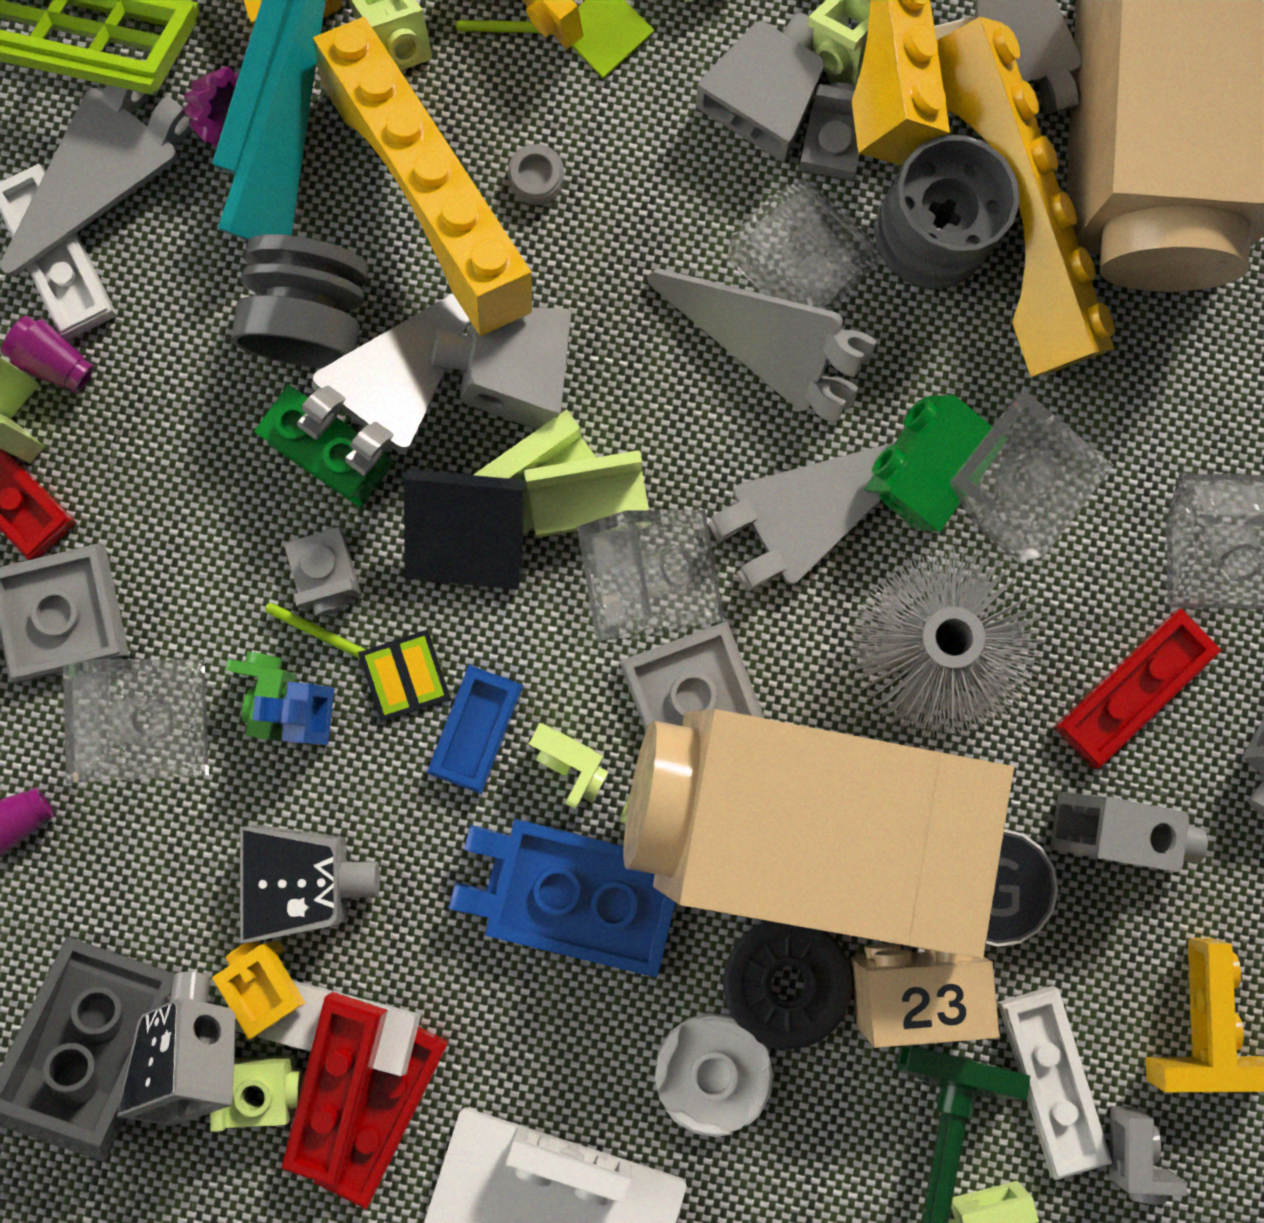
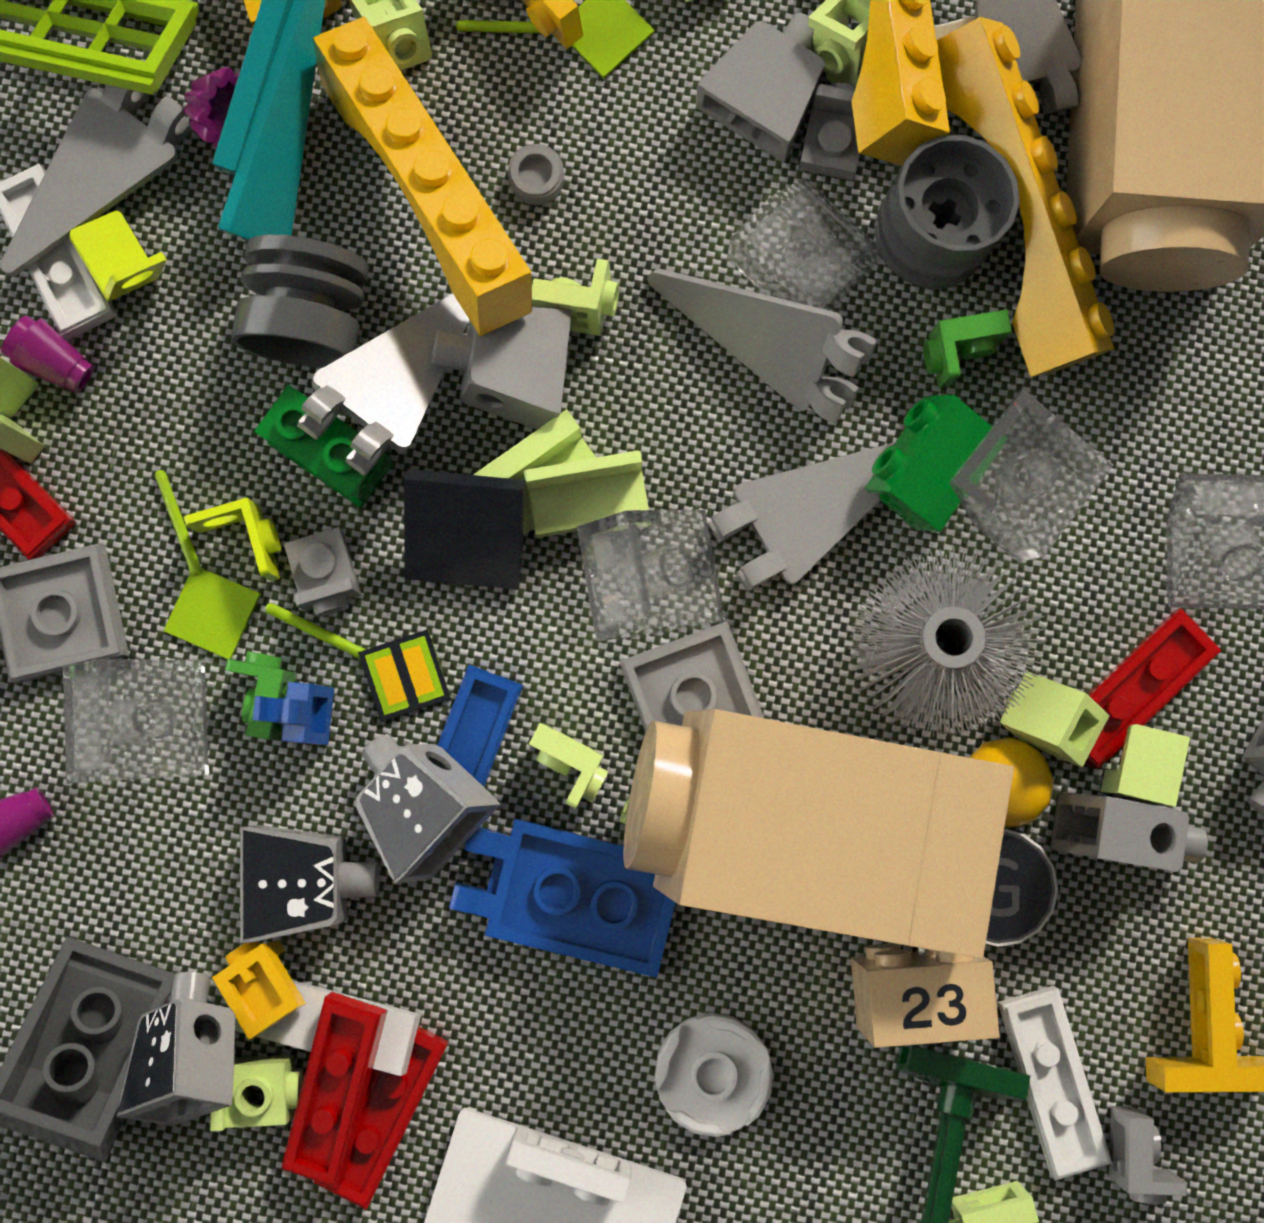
black wheel [723,921,852,1050] -> none
none -> neon yellow bracket [69,211,167,302]
none -> lime piece [155,470,261,659]
none -> neon yellow bracket [184,497,281,581]
none -> torso [355,734,501,884]
none -> yellowish green bracket [532,259,619,336]
none -> bright green bracket [923,309,1012,388]
none -> yellow hair [969,737,1054,829]
none -> yellowish green brick [999,672,1109,767]
none -> yellowish green panel [1100,724,1190,807]

